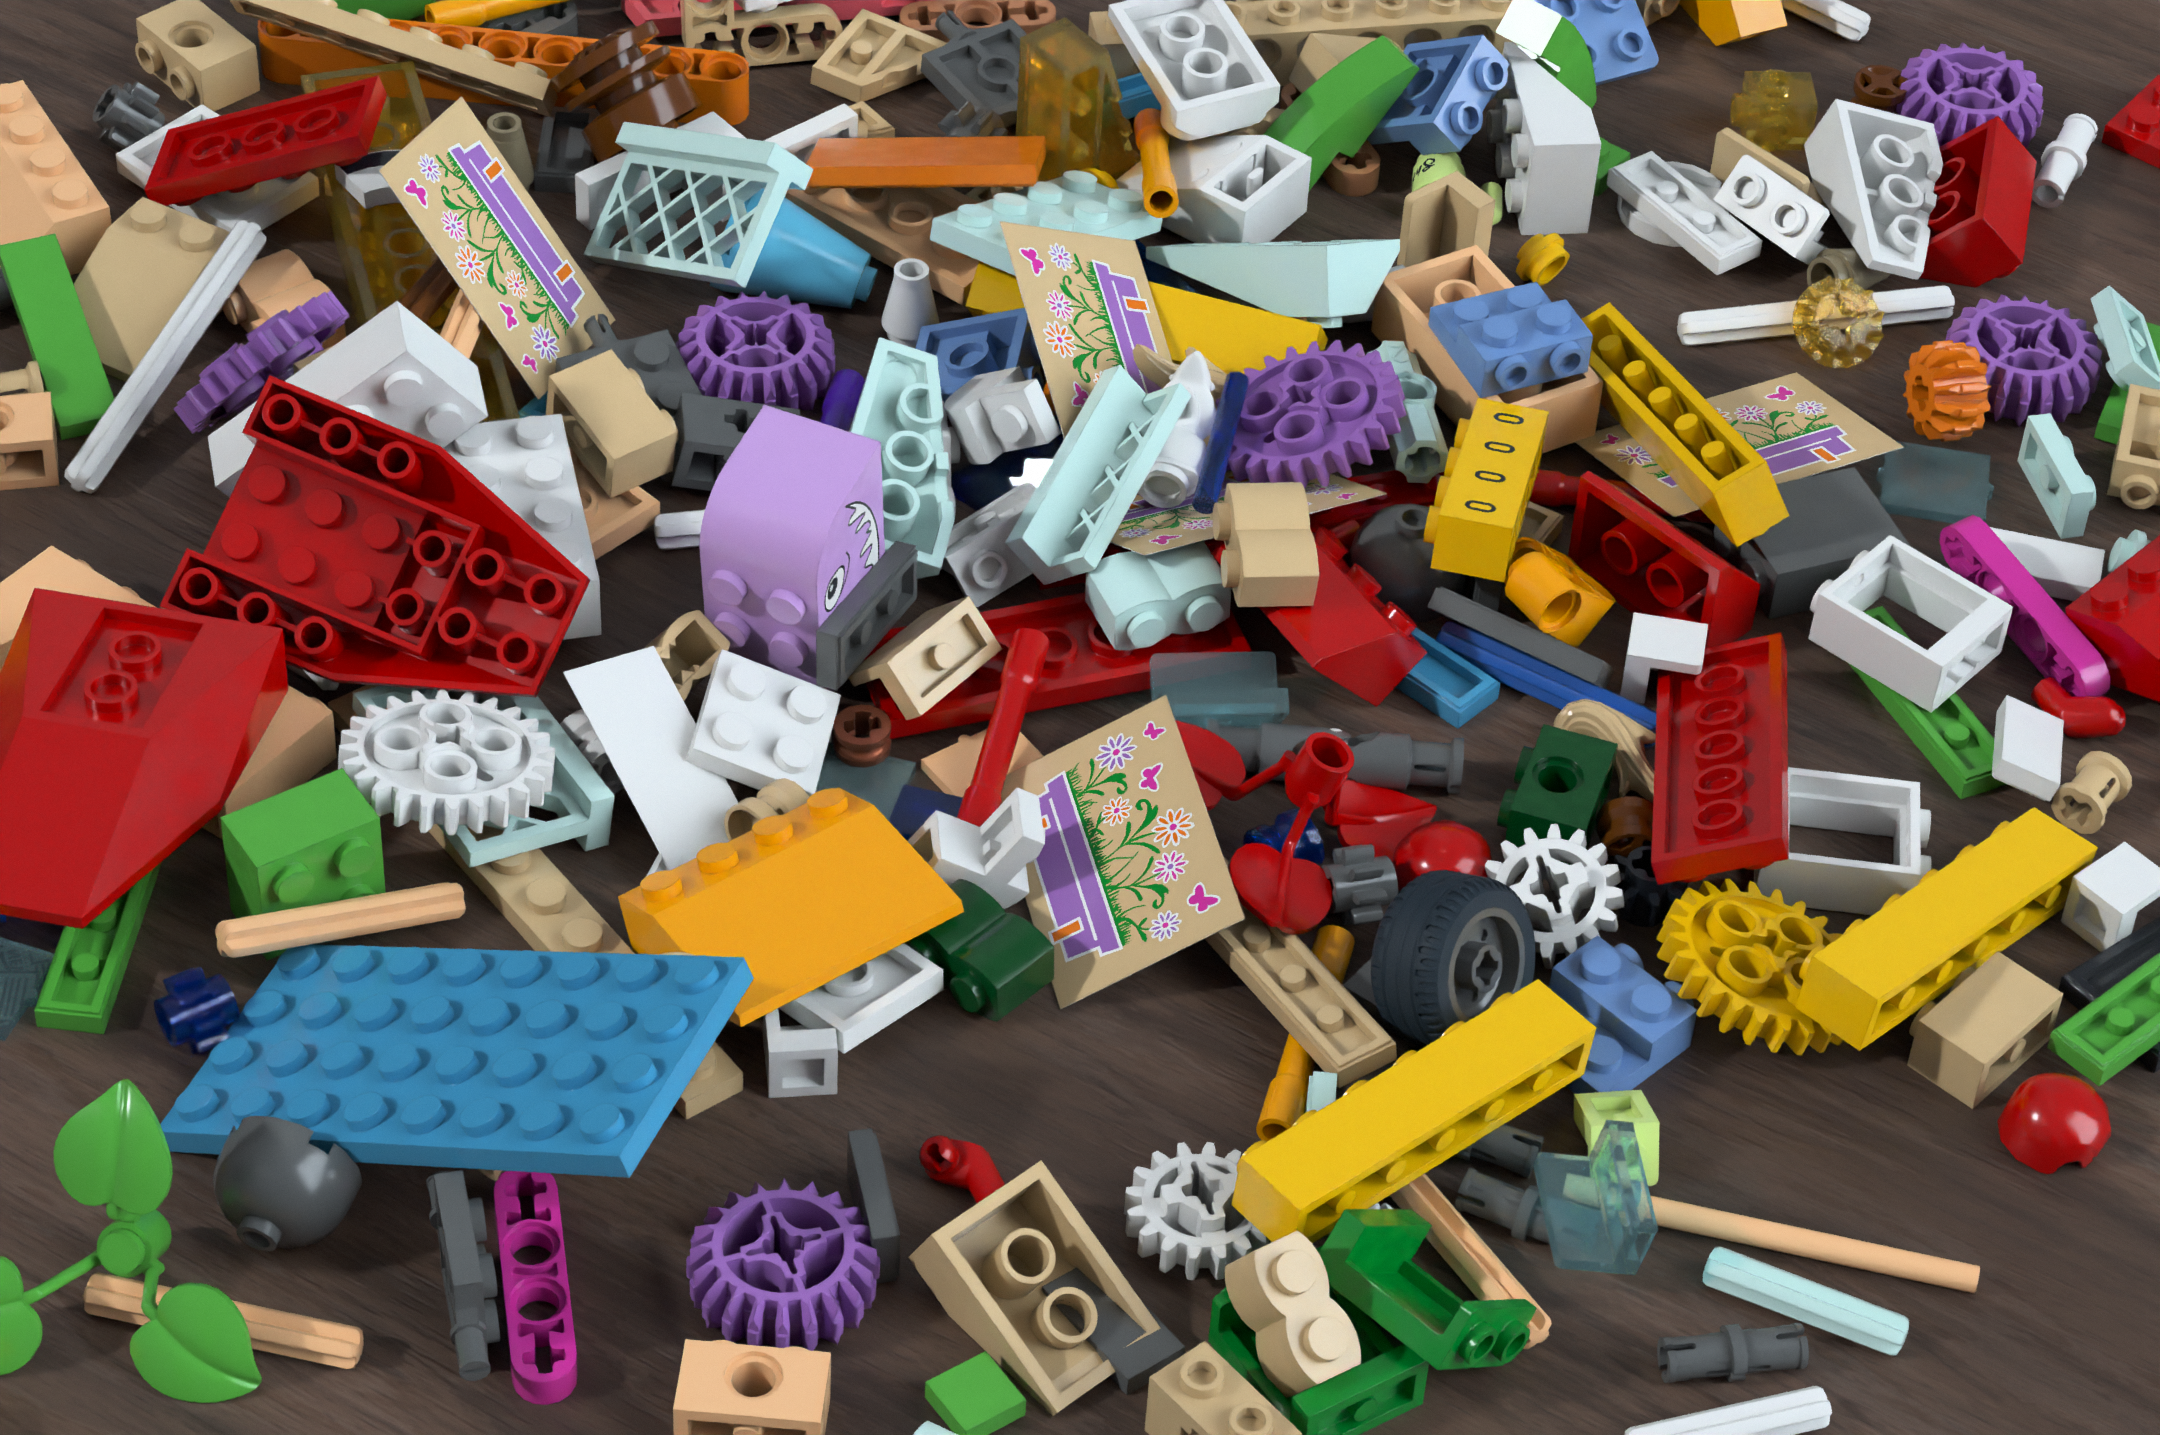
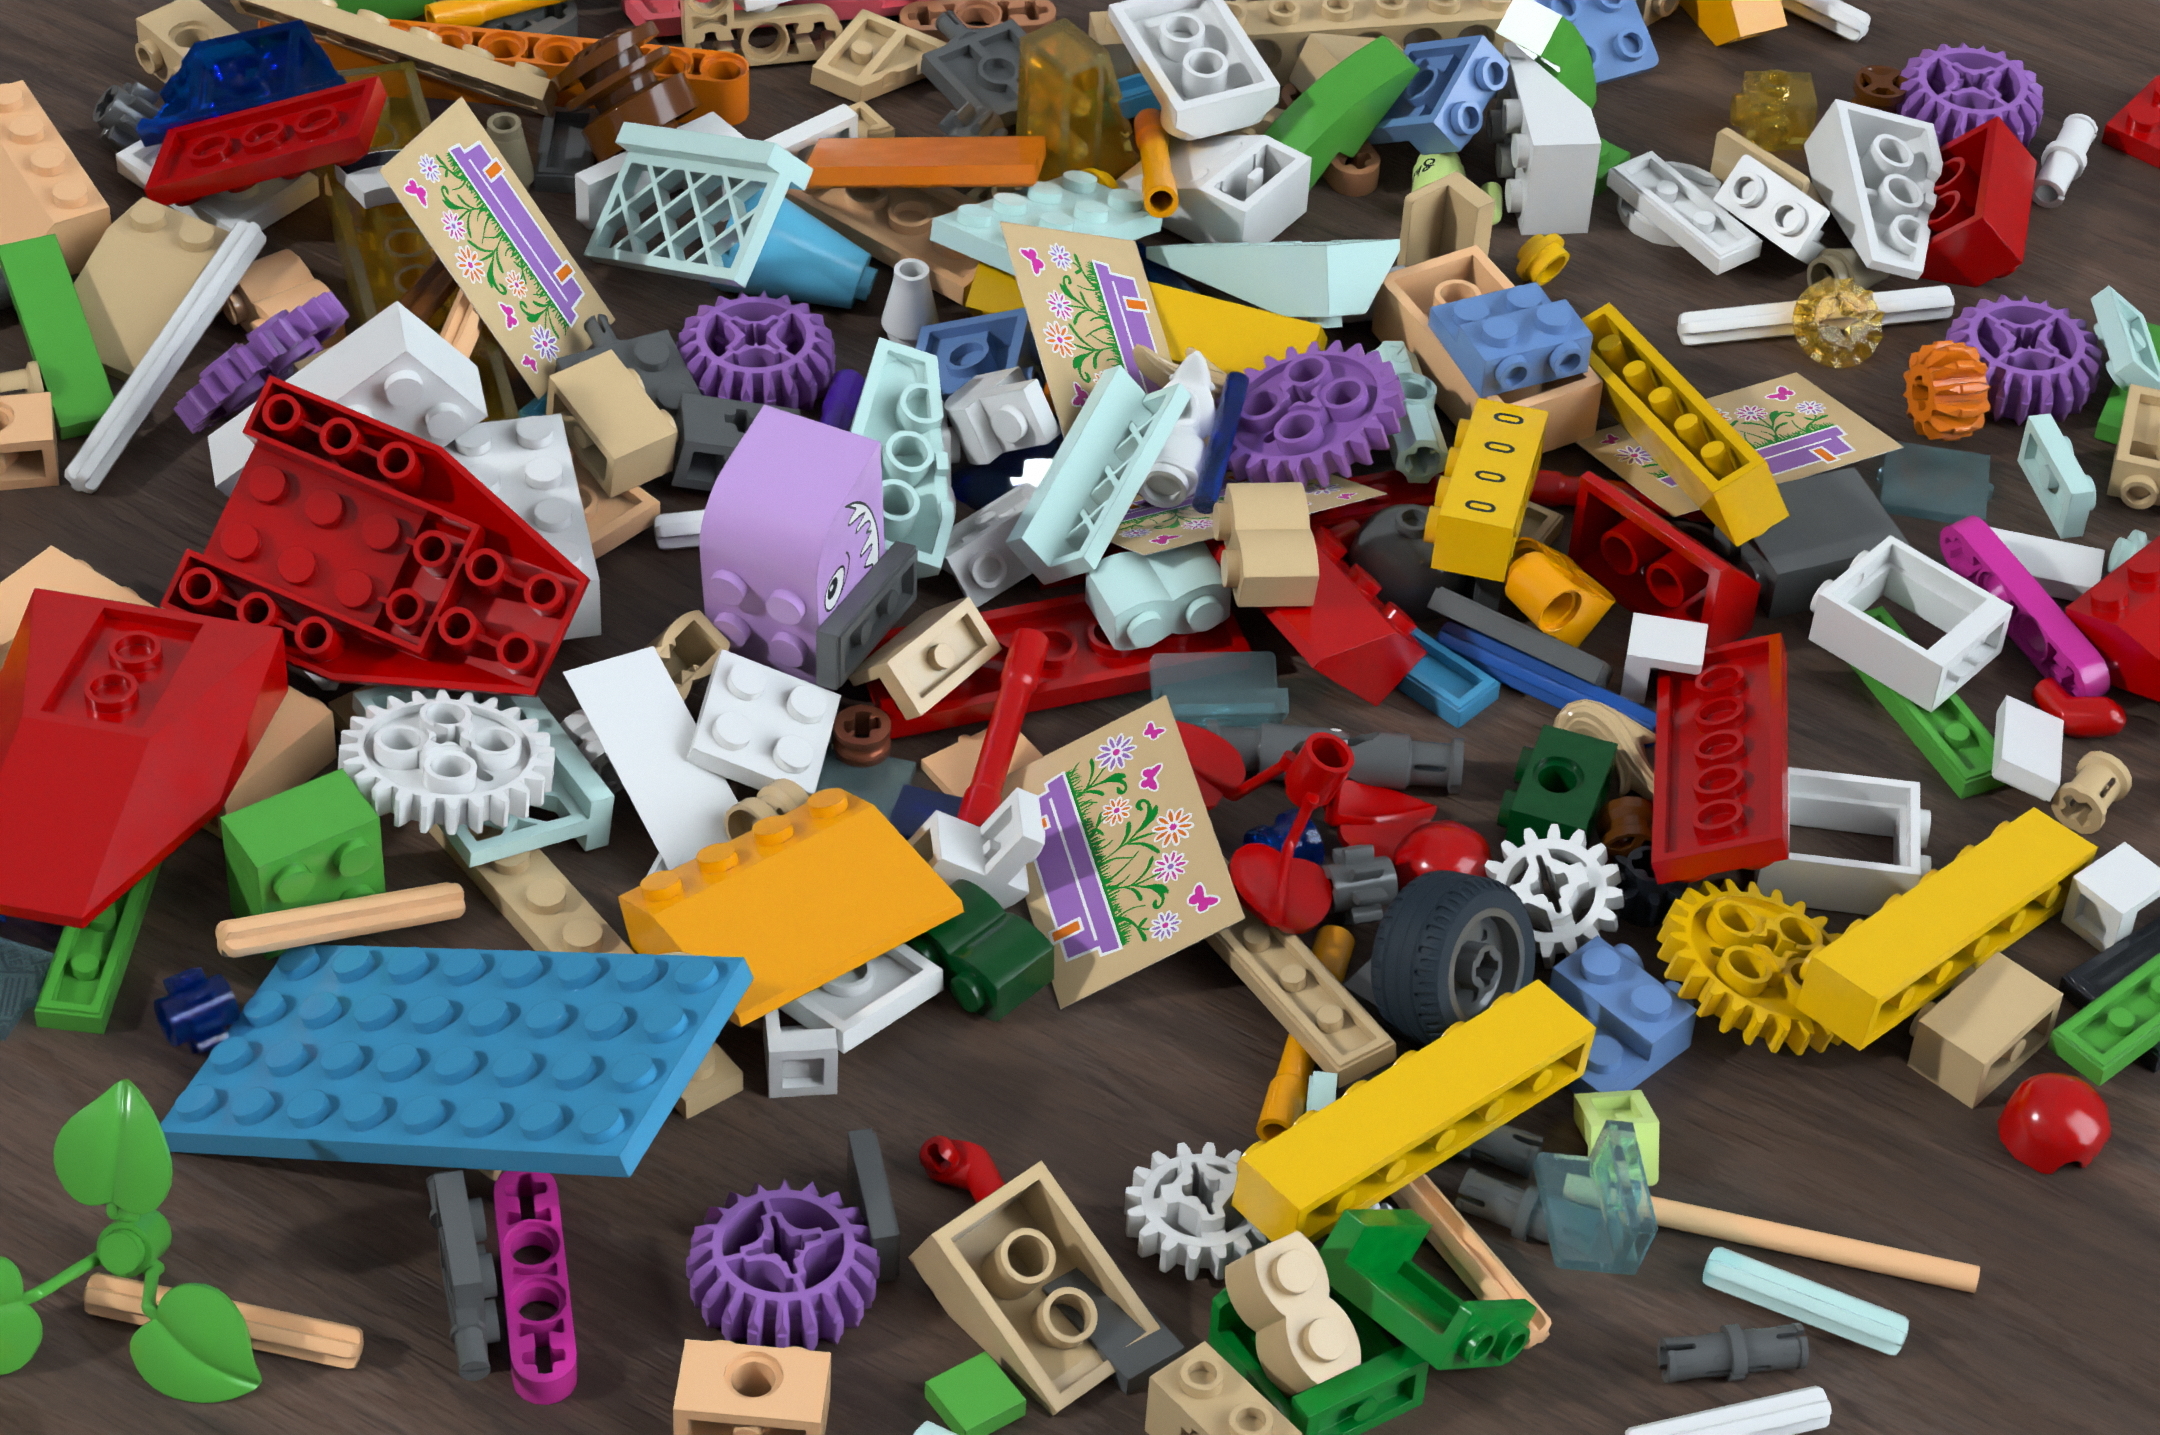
dark grey cylinder [213,1116,363,1252] -> none
none -> clear blue wing [136,19,347,147]

